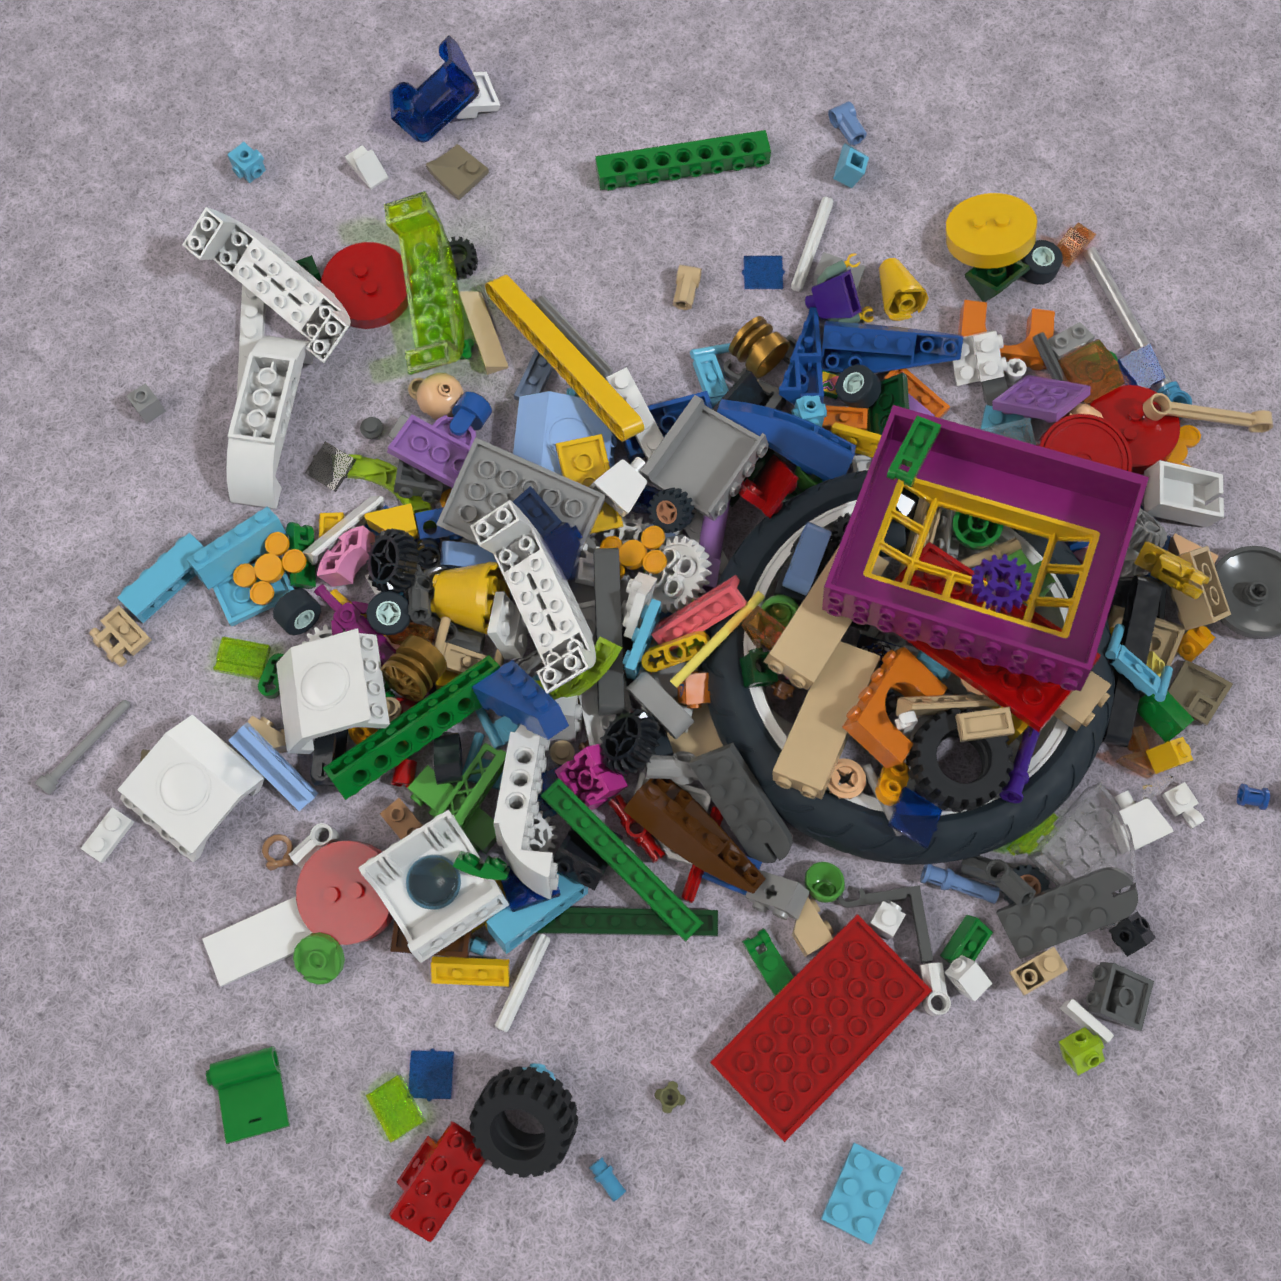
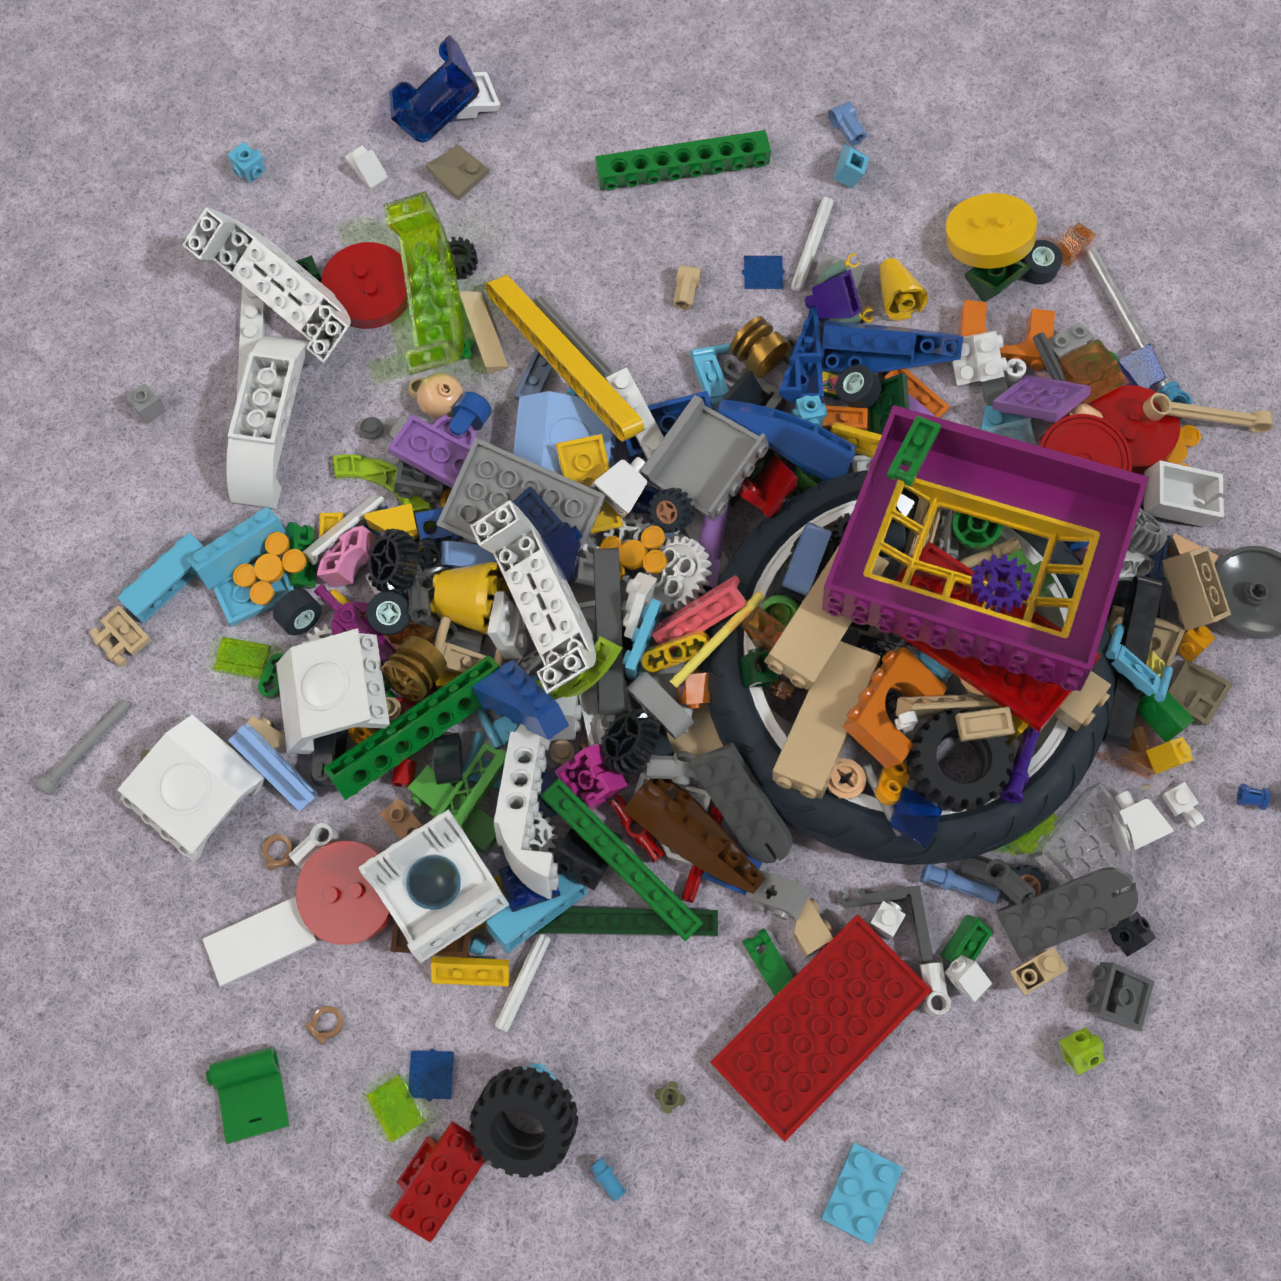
white plate [81,807,134,863] -> none
bright green tile [293,933,345,985] -> none
clear smoke piece [305,441,356,492] -> none
green slope [453,851,510,880] -> none
bright green piece [804,862,845,903] -> none
white tile [1060,999,1114,1044] -> none
yellow plate [1134,541,1209,599] -> none
none -> medium nougat piece [305,1006,344,1045]

